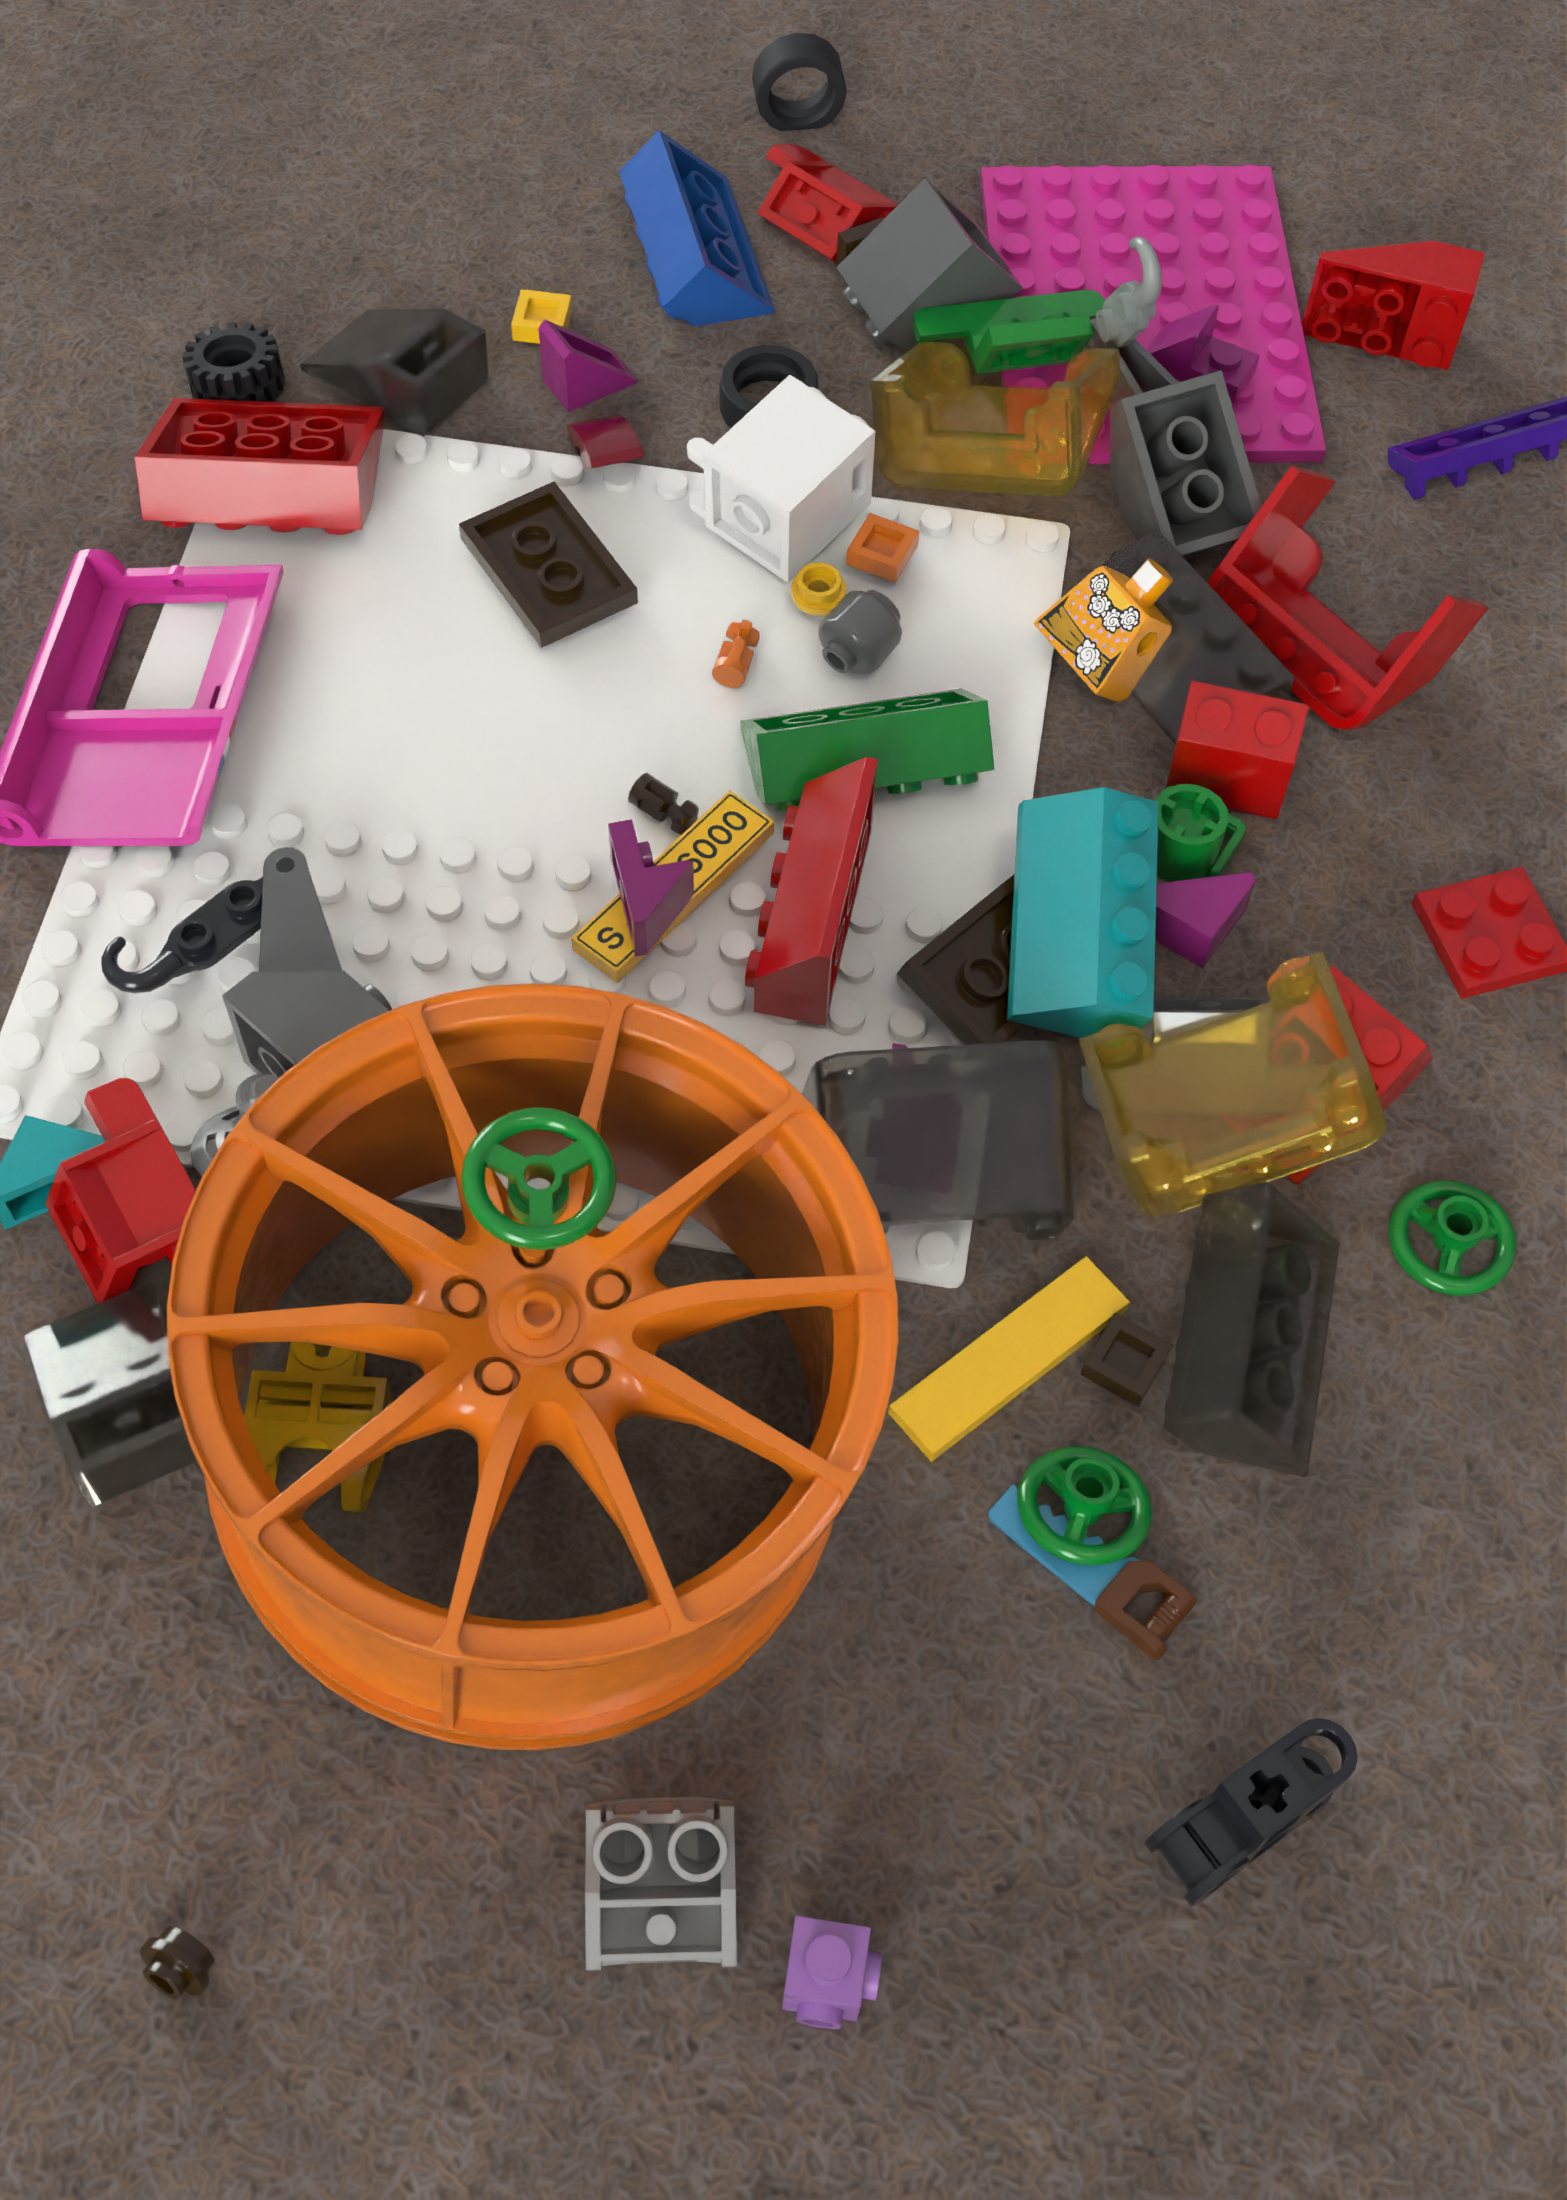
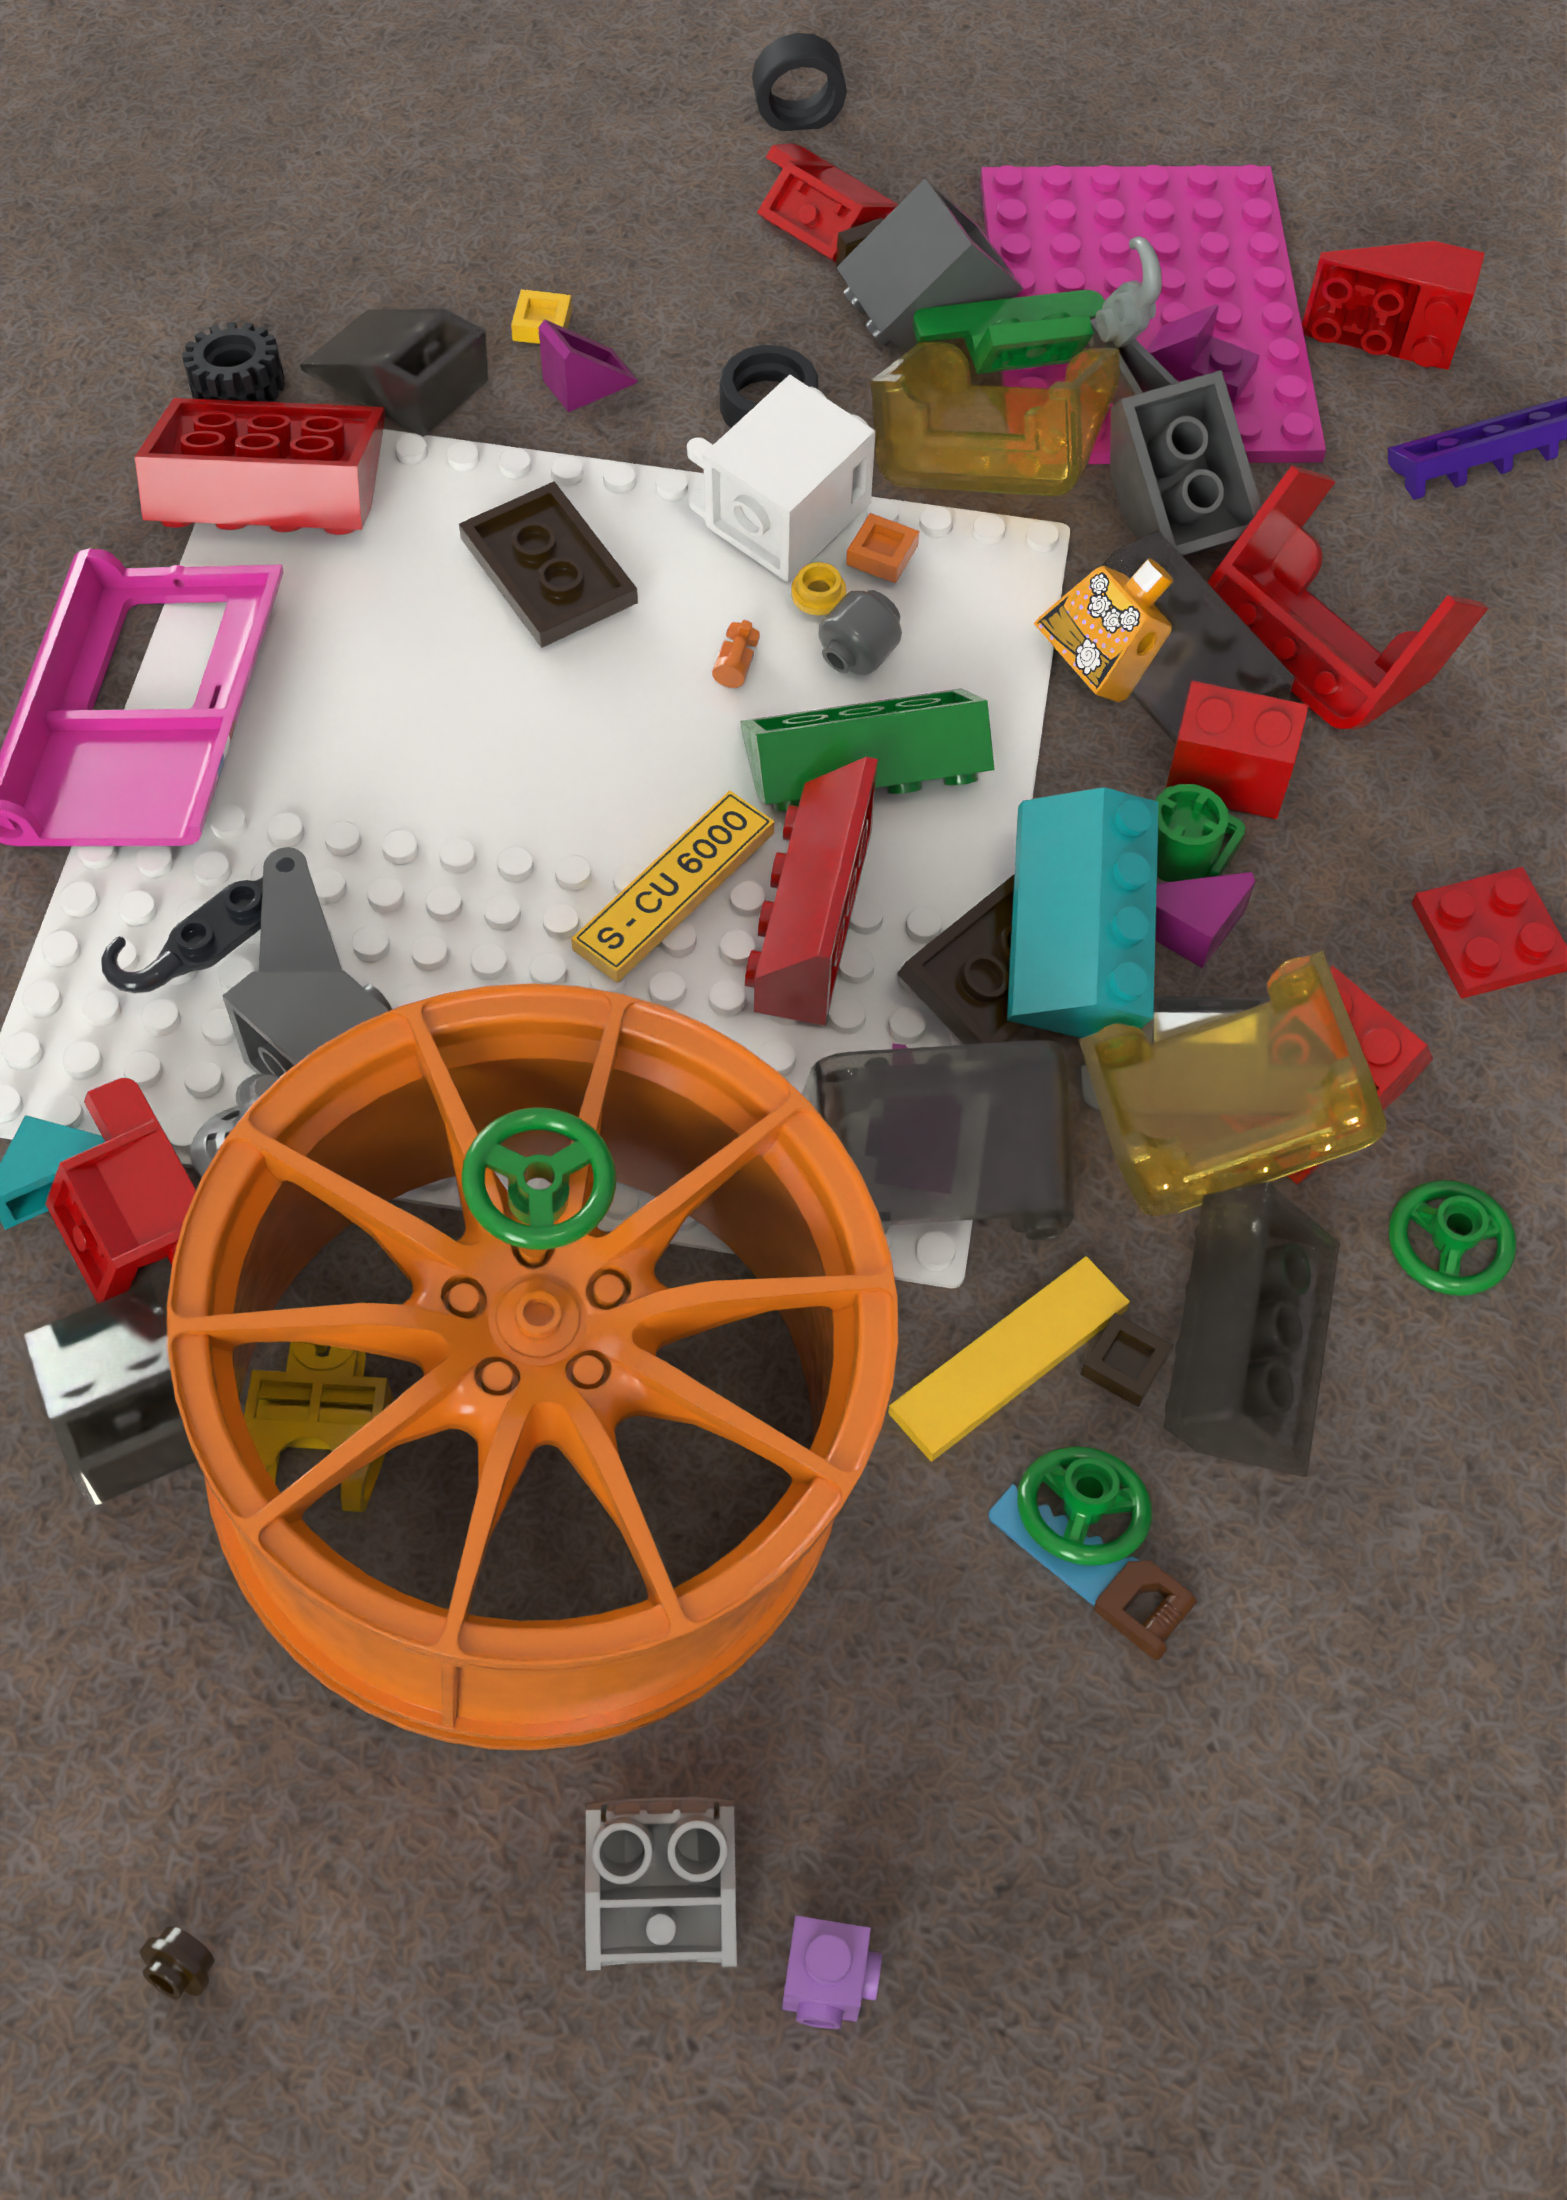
dark red slope [567,414,644,469] -> none
magenta slope [608,819,694,957] -> none
blue slope [619,130,775,326] -> none
dark brown piece [628,773,699,835] -> none
black piece [1144,1718,1357,1907] -> none

